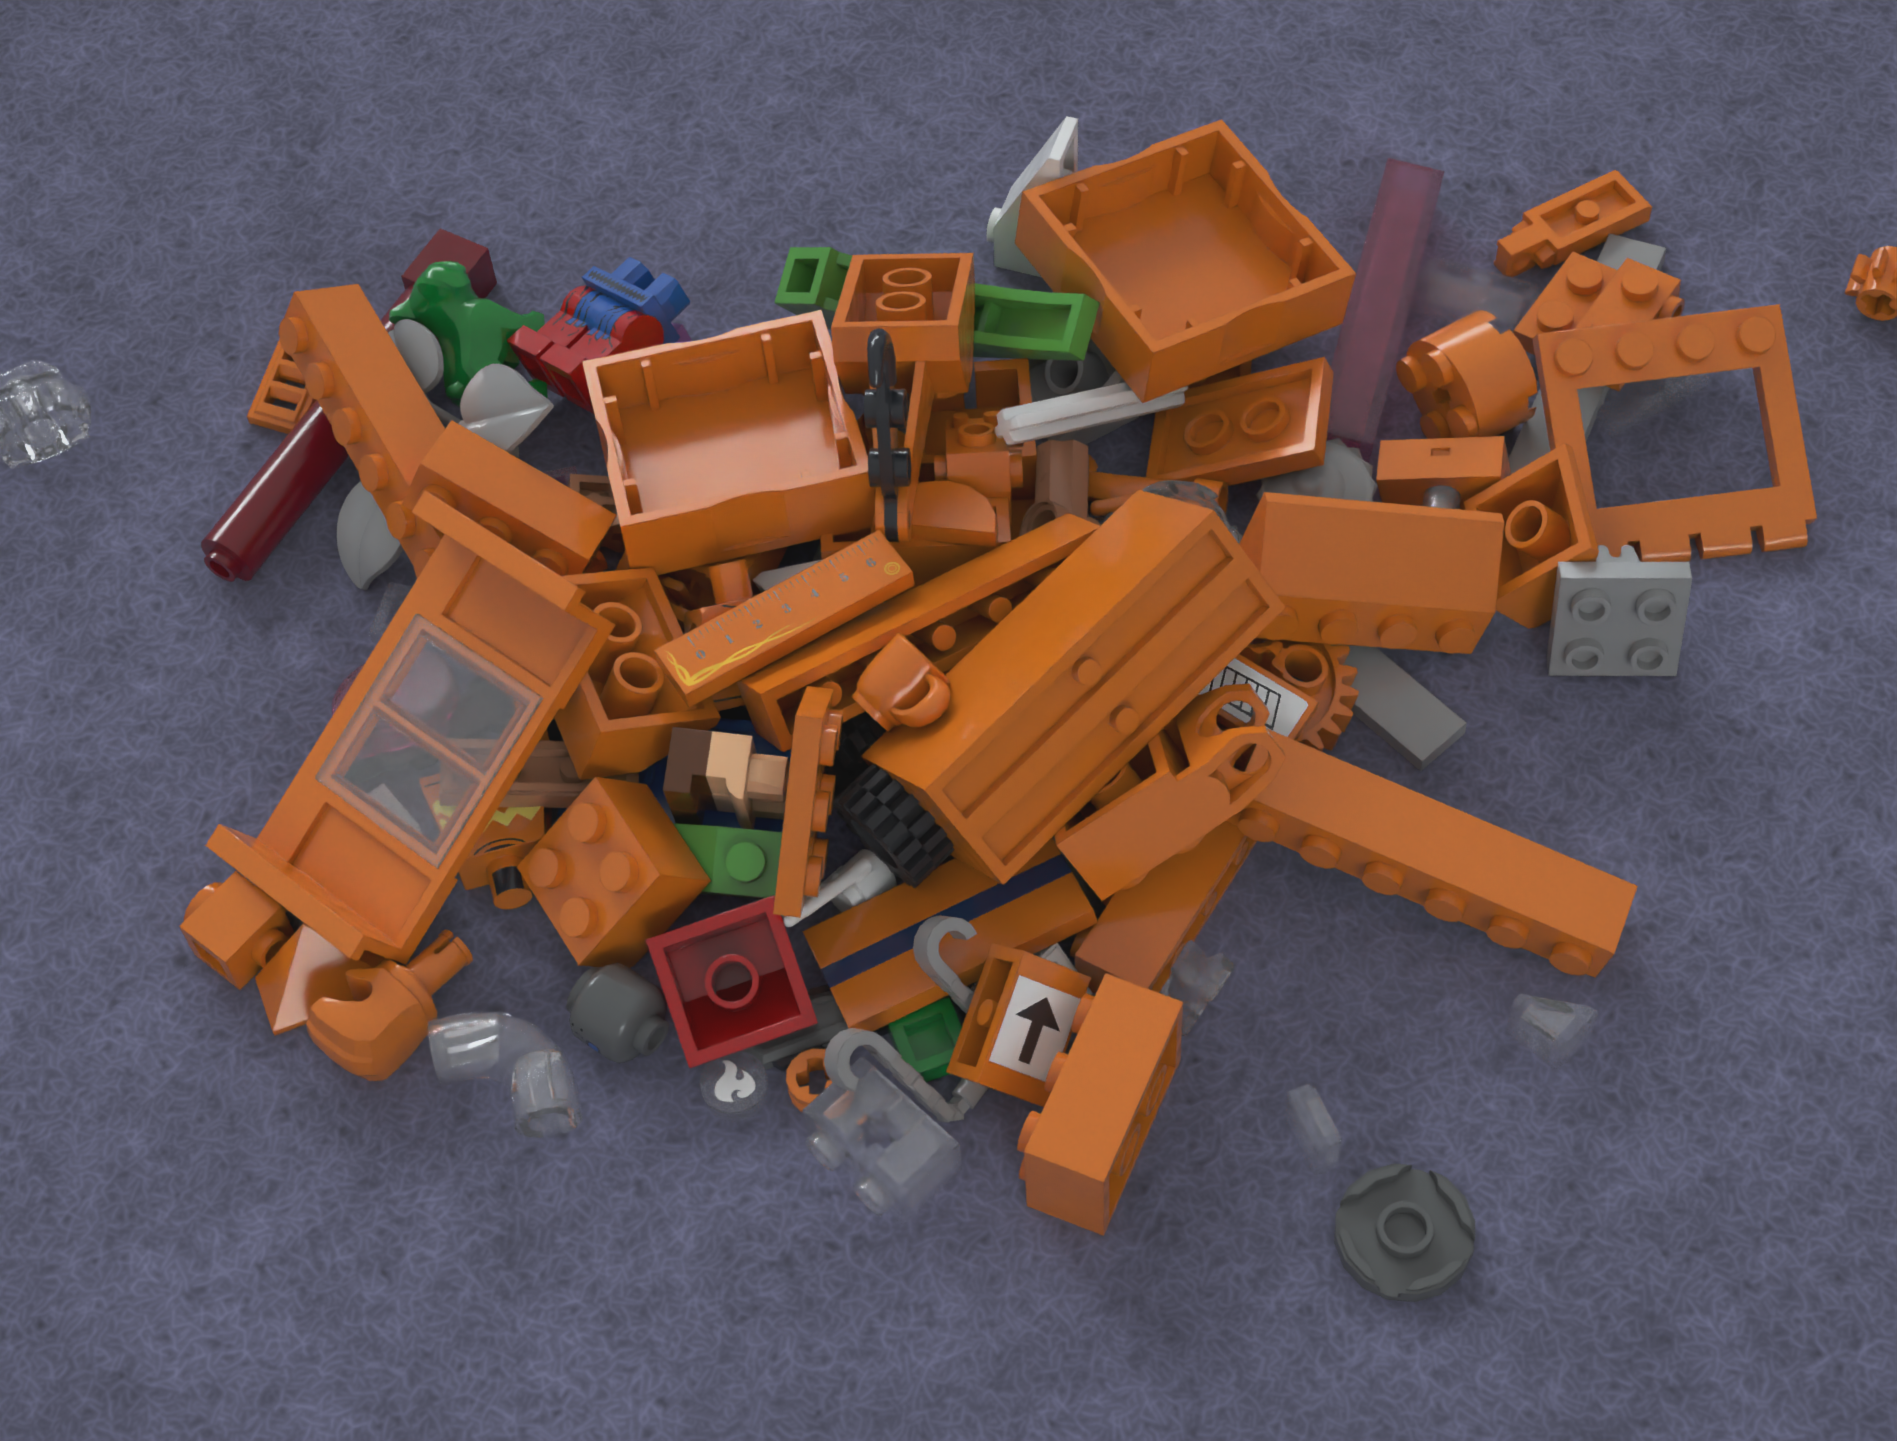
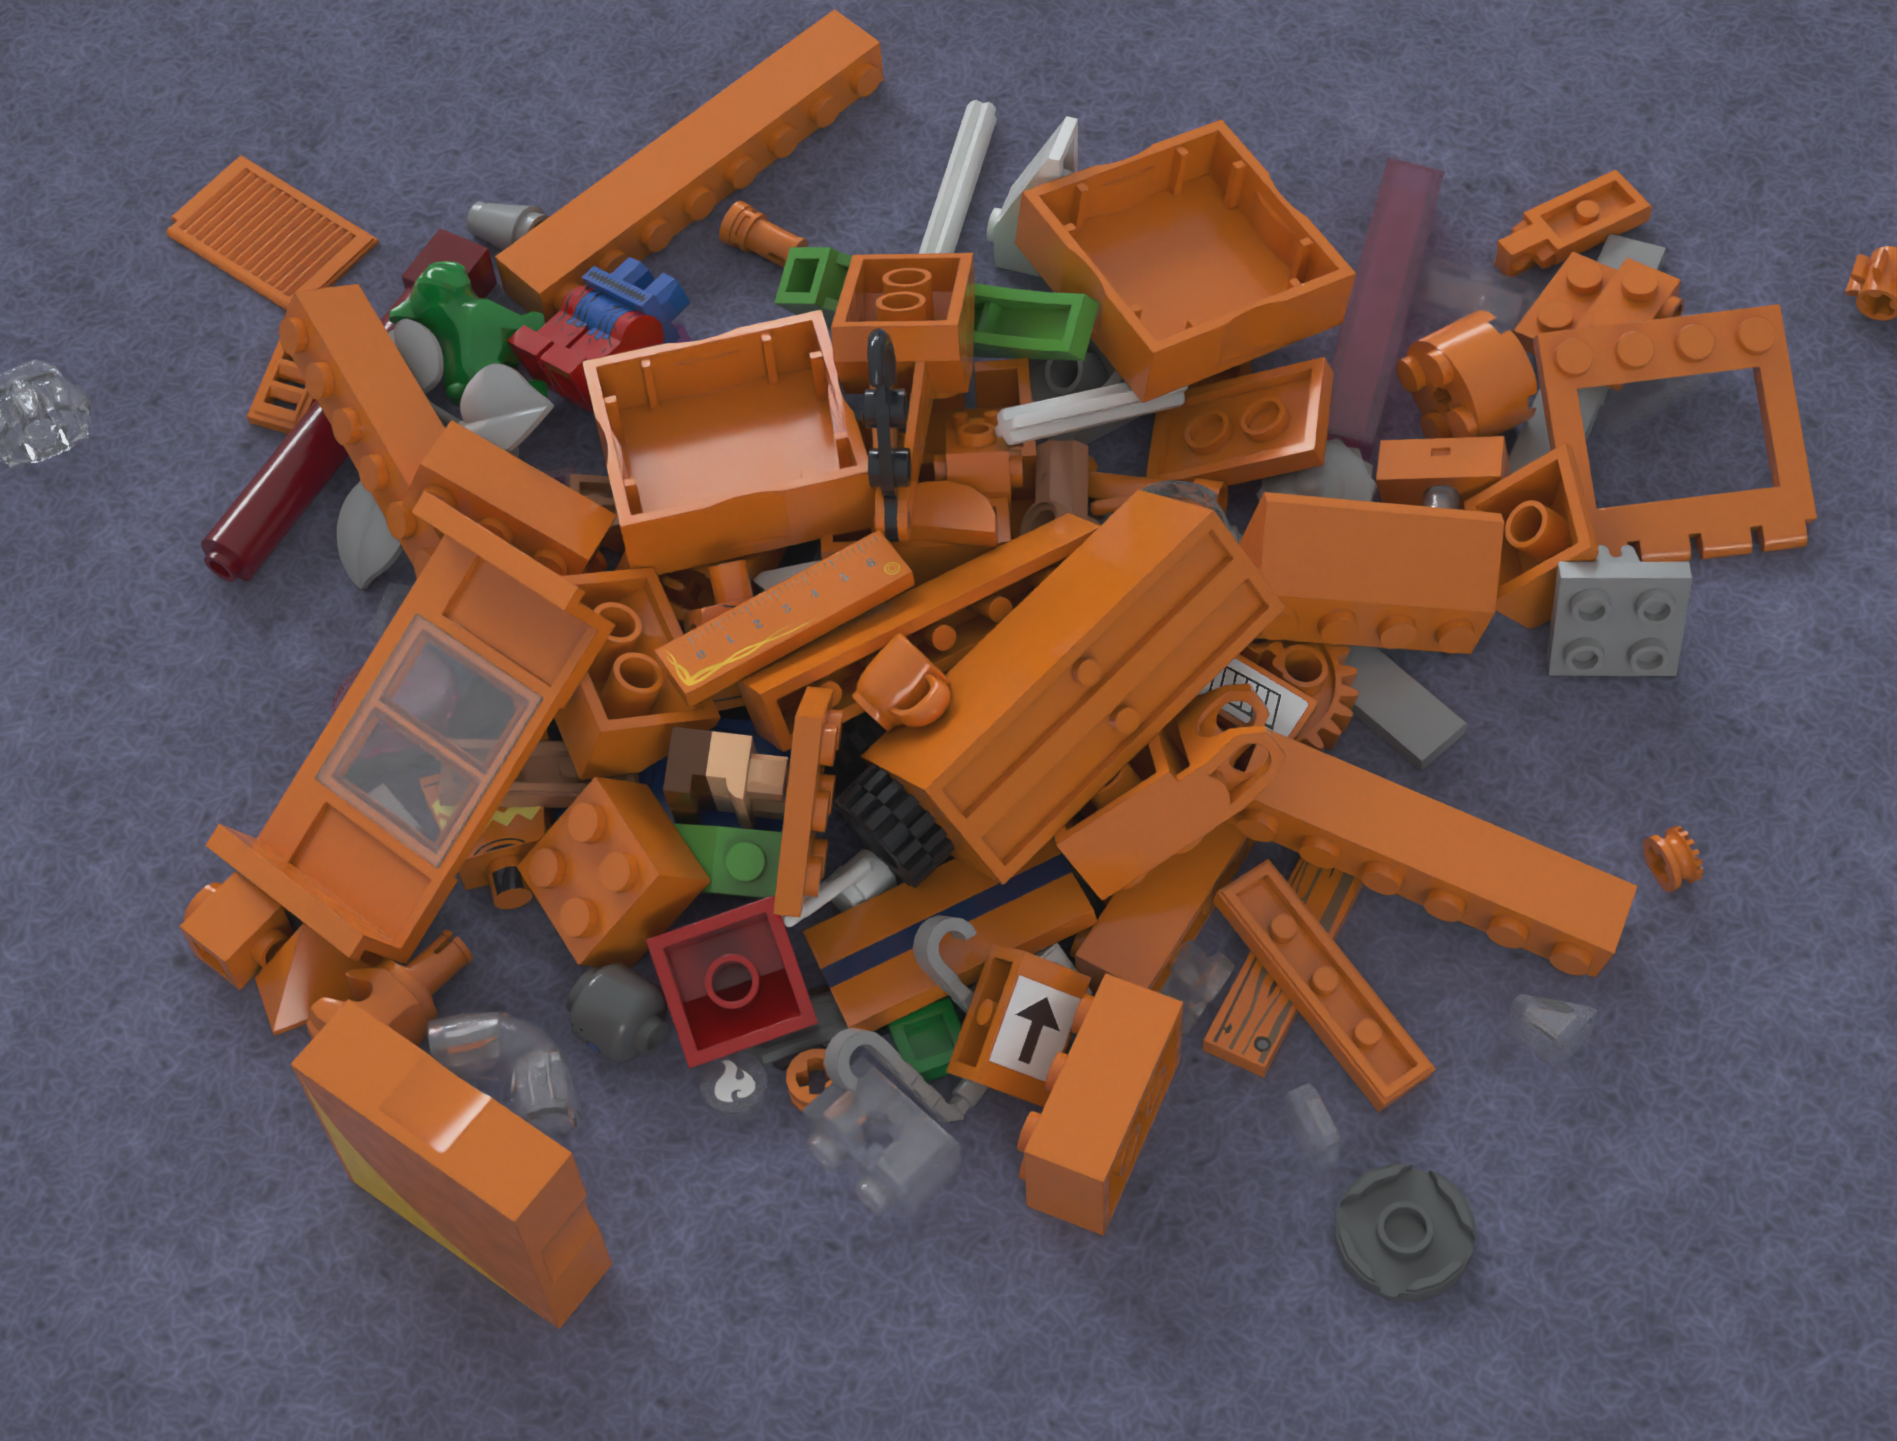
none -> orange window [166,155,379,311]
none -> orange tile [290,999,612,1329]
none -> light grey cone [467,201,549,251]
none -> orange brick [495,9,884,324]
none -> orange pin [719,201,809,269]
none -> white axle [918,100,997,254]
none -> orange tile [1203,857,1364,1078]
none -> orange tile [1212,859,1436,1113]
none -> orange bush [1643,825,1704,893]

